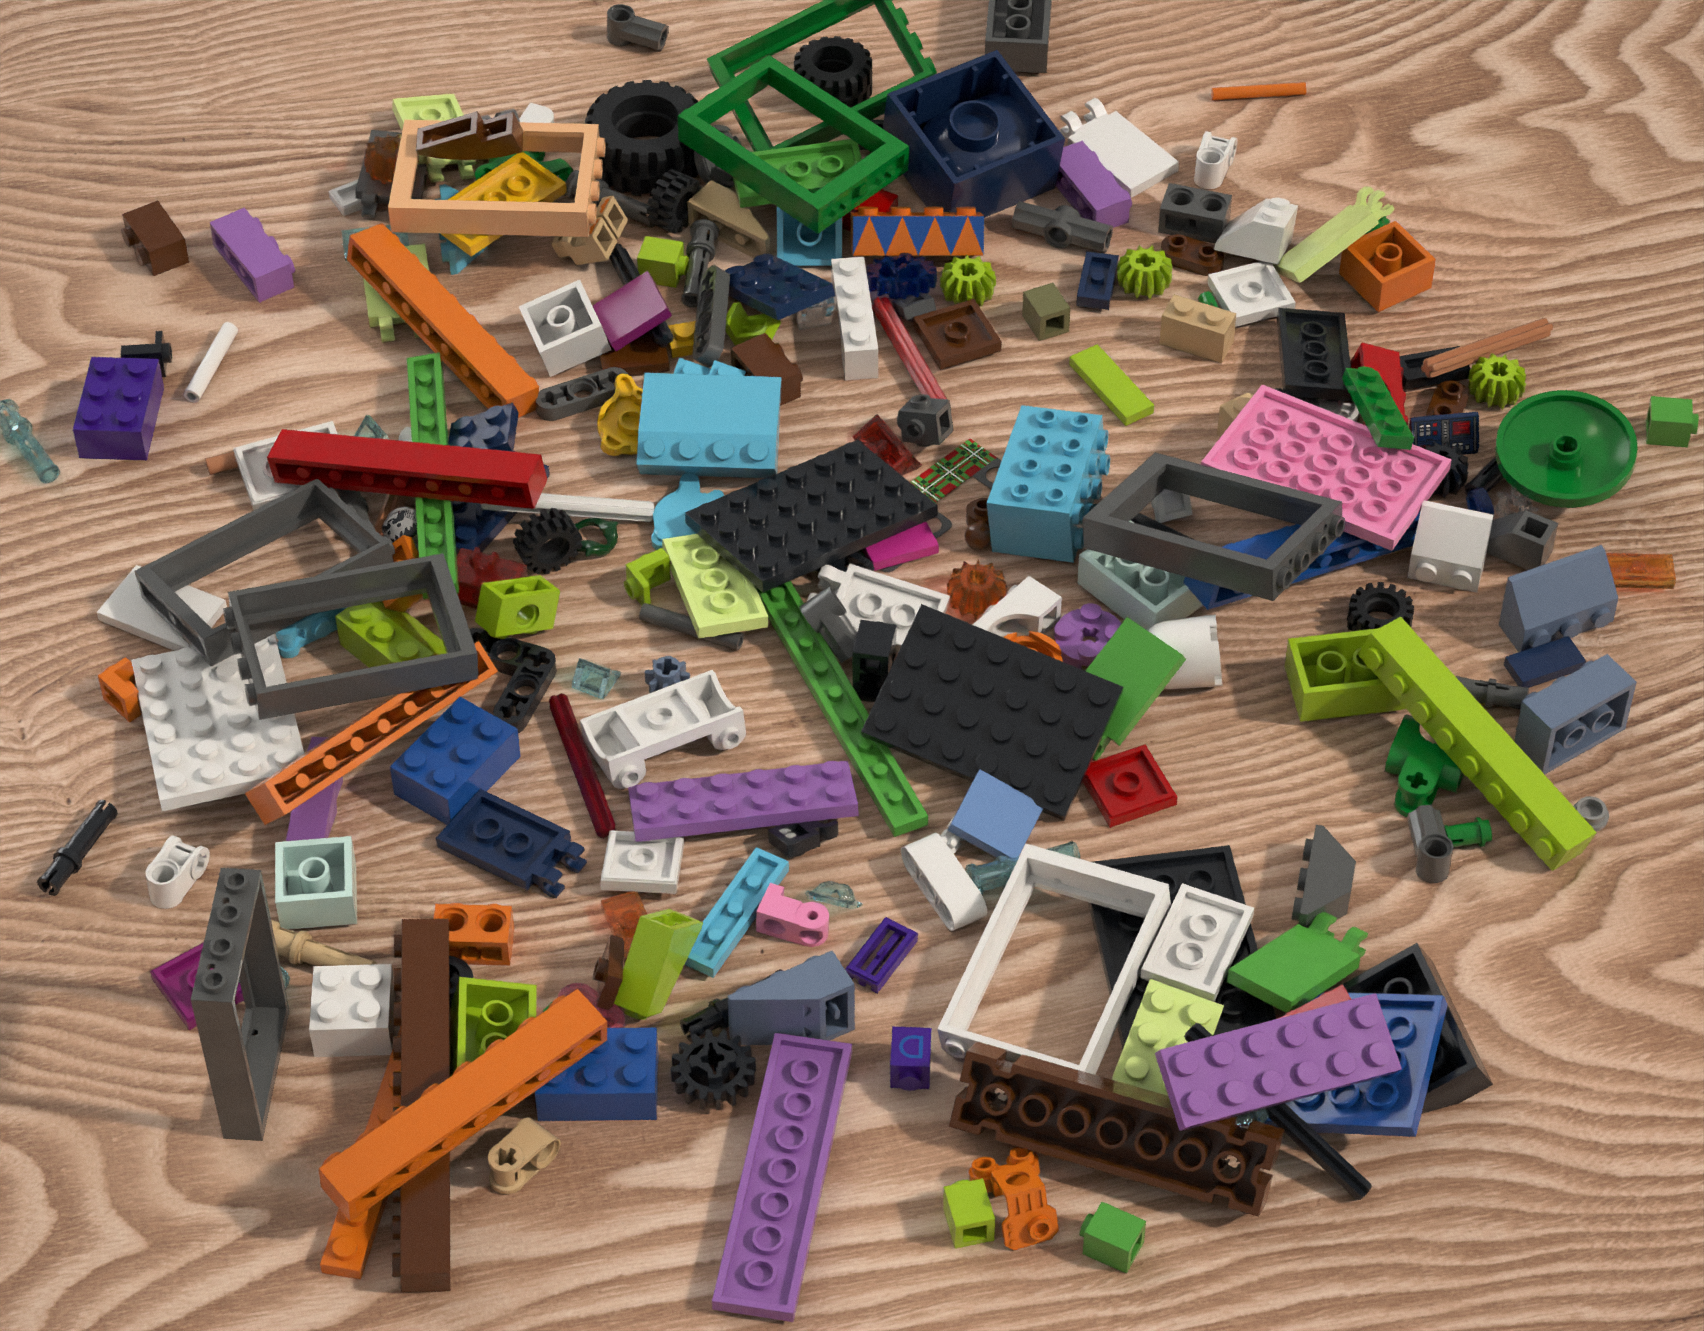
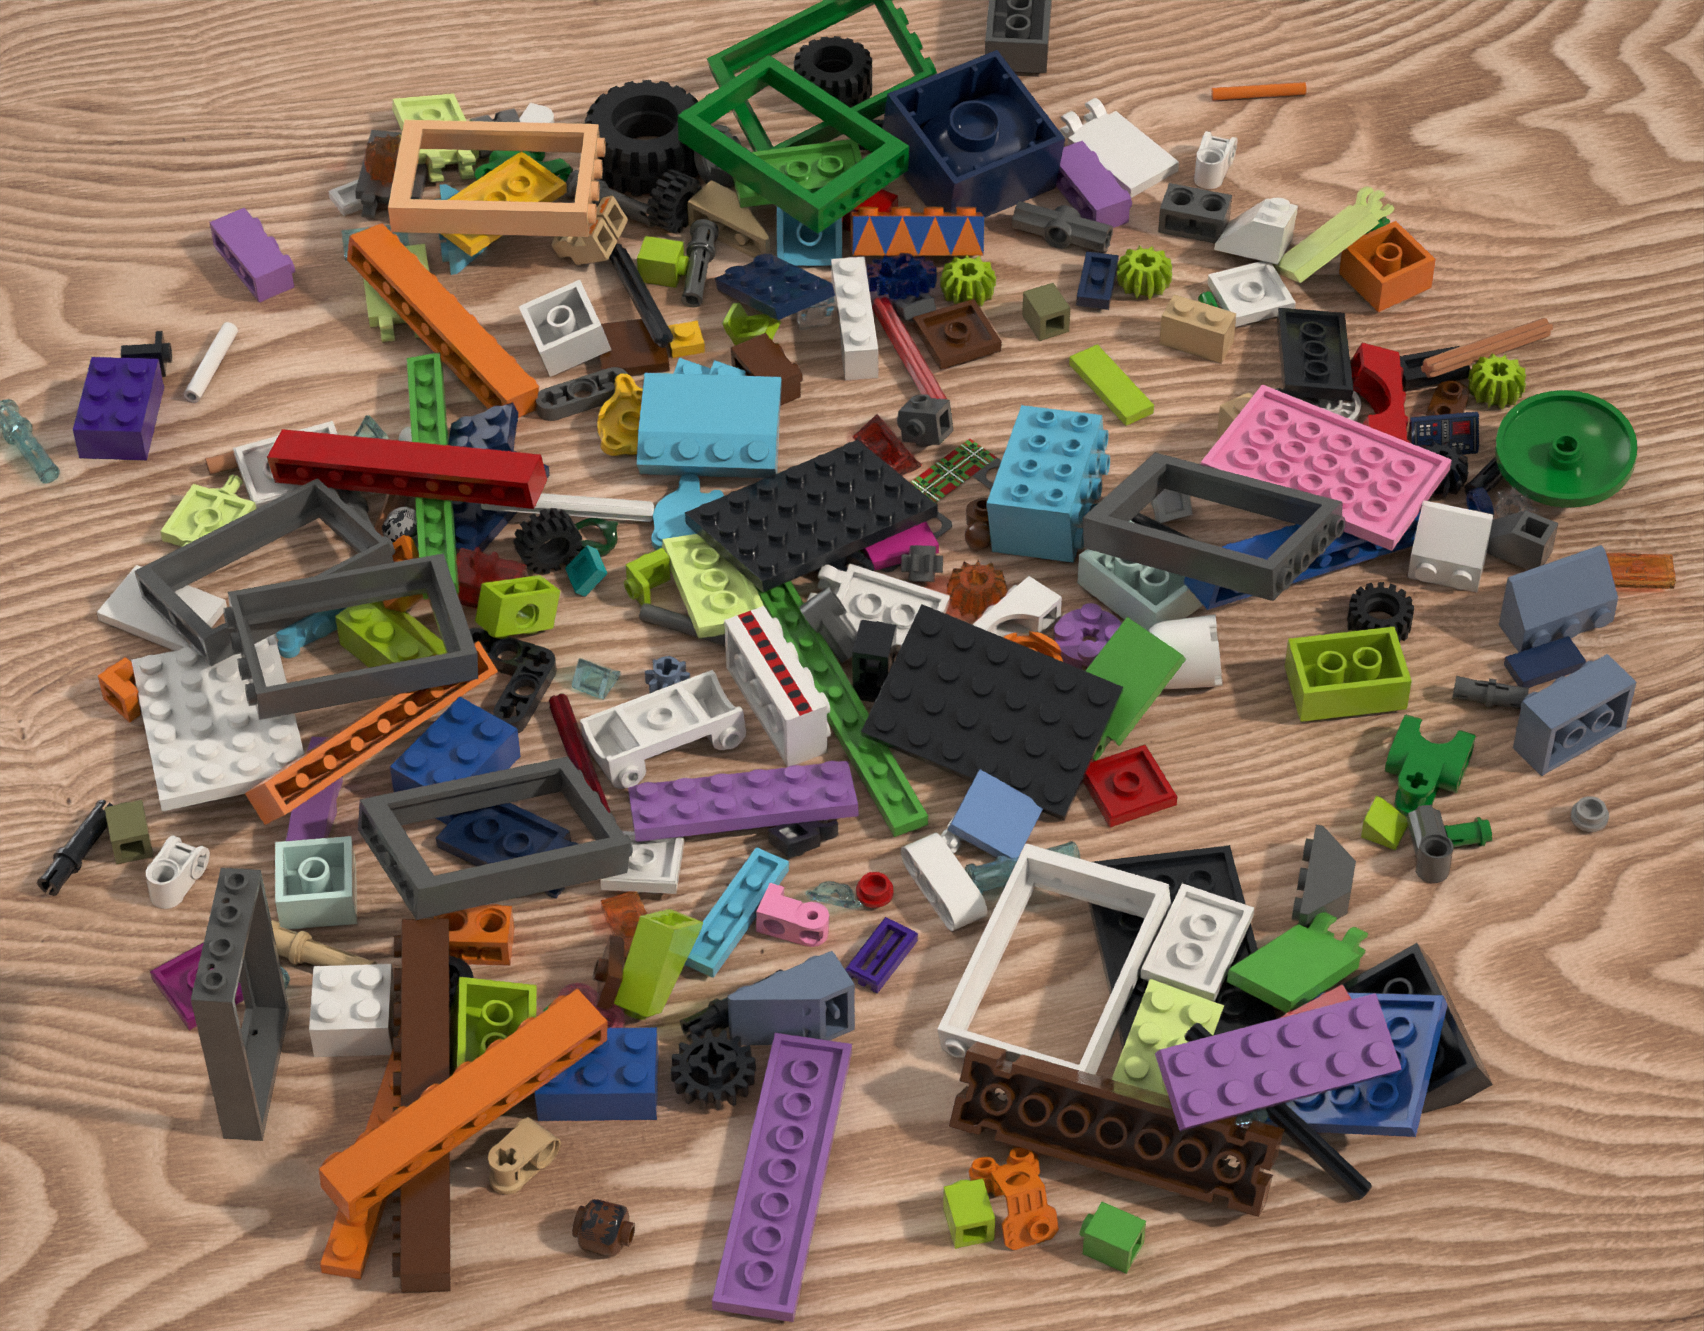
reddish brown brick [121,200,189,276] -> none
reddish brown slope [416,111,523,160] -> none
magenta tile [593,271,672,351] -> none
dark grey piece [607,4,669,51] -> none
dark grey beam [692,265,730,368] -> none
dark purple brick [890,1026,932,1091] -> none
reddish brown plate [1161,234,1224,276] -> none
green plate [1342,366,1414,450] -> none
lime brick [1357,617,1597,871] -> none
bright green brick [1646,396,1699,448] -> none
none -> olive brick [105,800,154,865]
none -> yellowish green plate [160,474,256,547]
none -> dark grey window [358,757,633,920]
none -> teal plate [565,545,608,597]
none -> reddish brown head [572,1199,635,1257]
none -> white brick [724,606,831,767]
none -> red plate [856,872,894,908]
none -> dark grey gear [901,545,943,582]
none -> lime slope [1361,796,1408,850]

